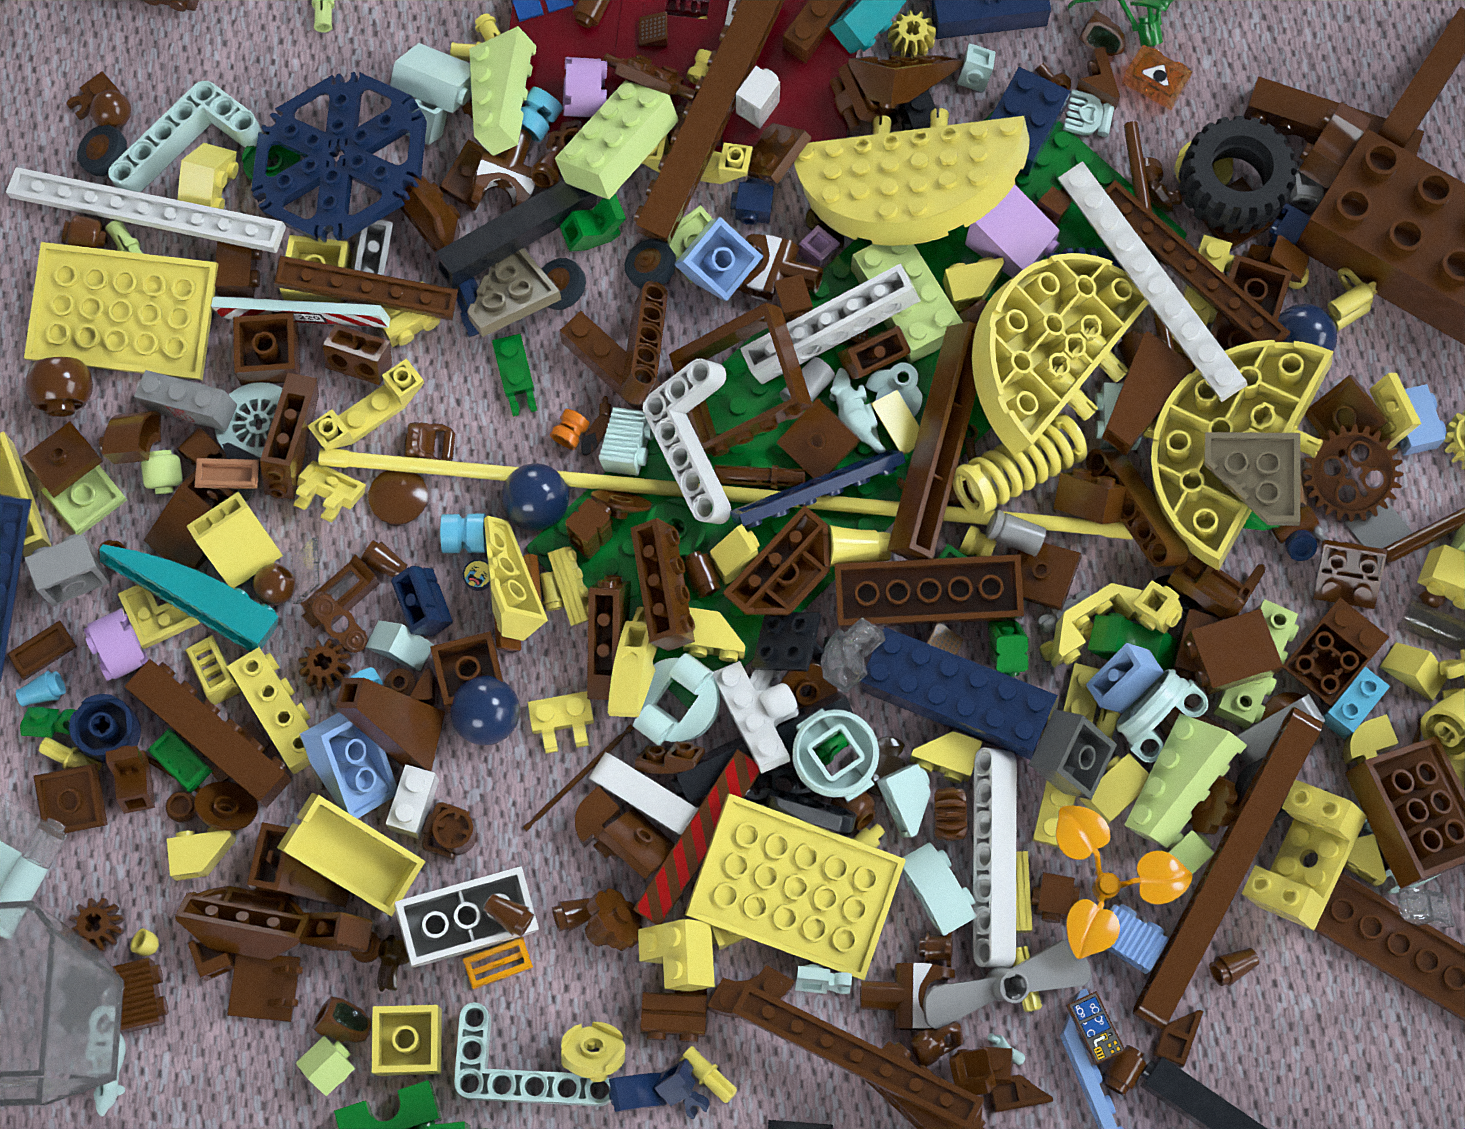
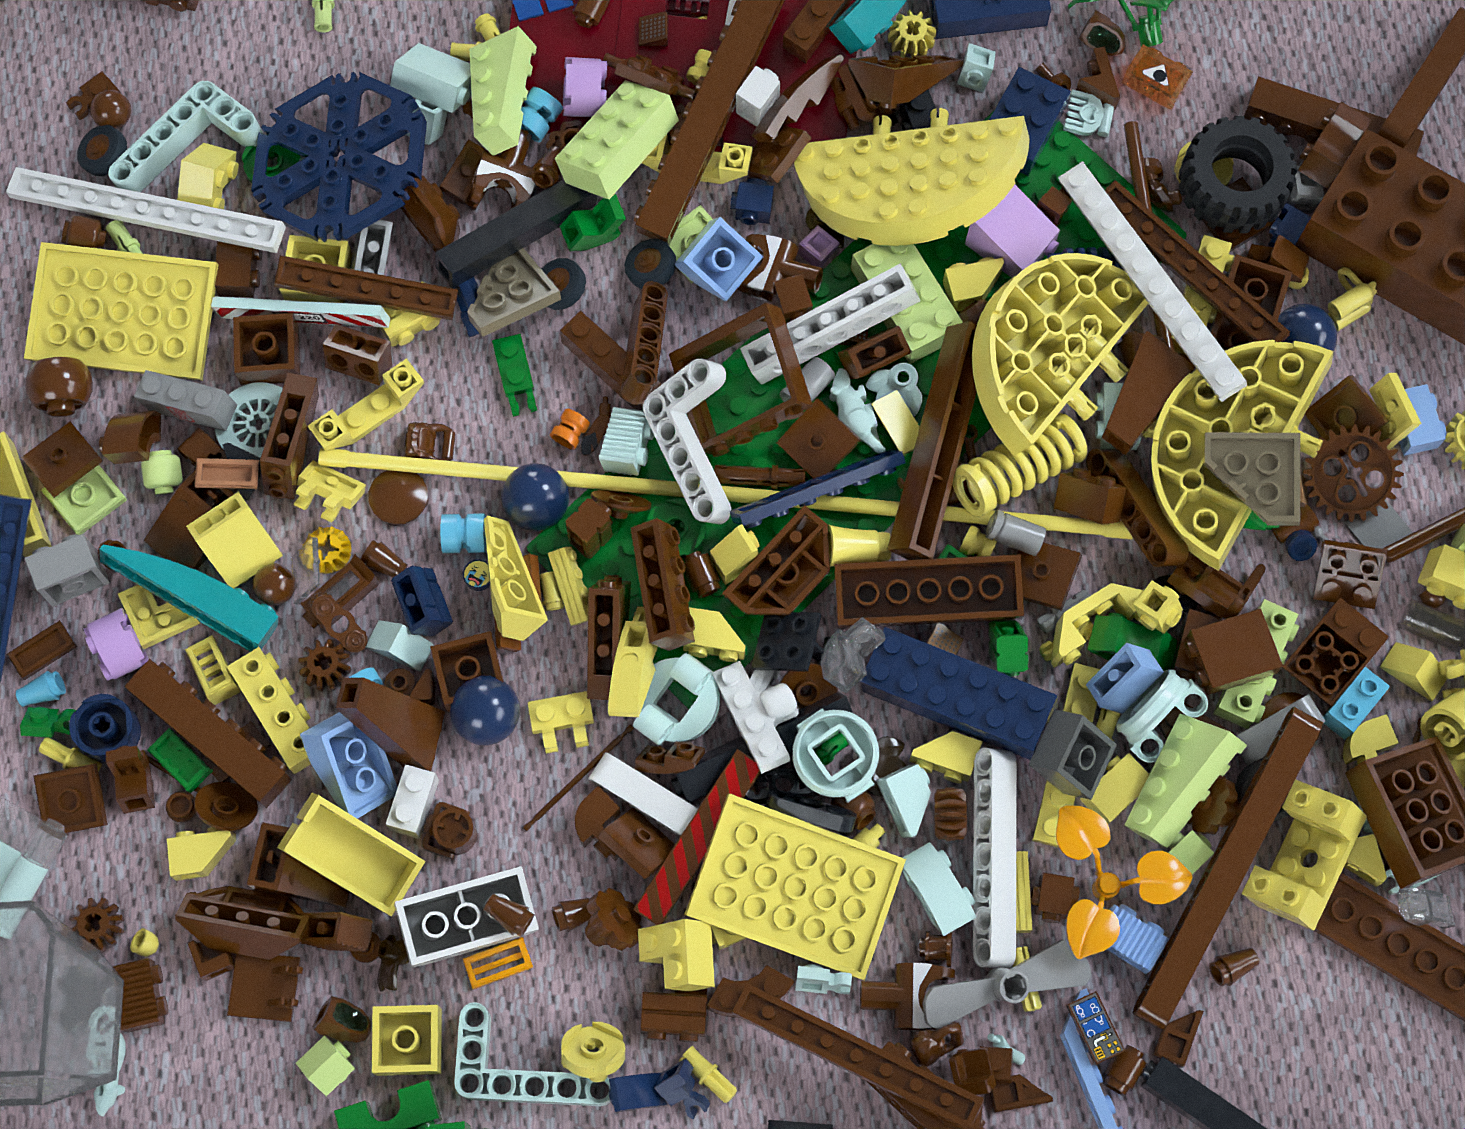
none -> yellow gear [302,525,352,574]
none -> slope [751,54,844,142]

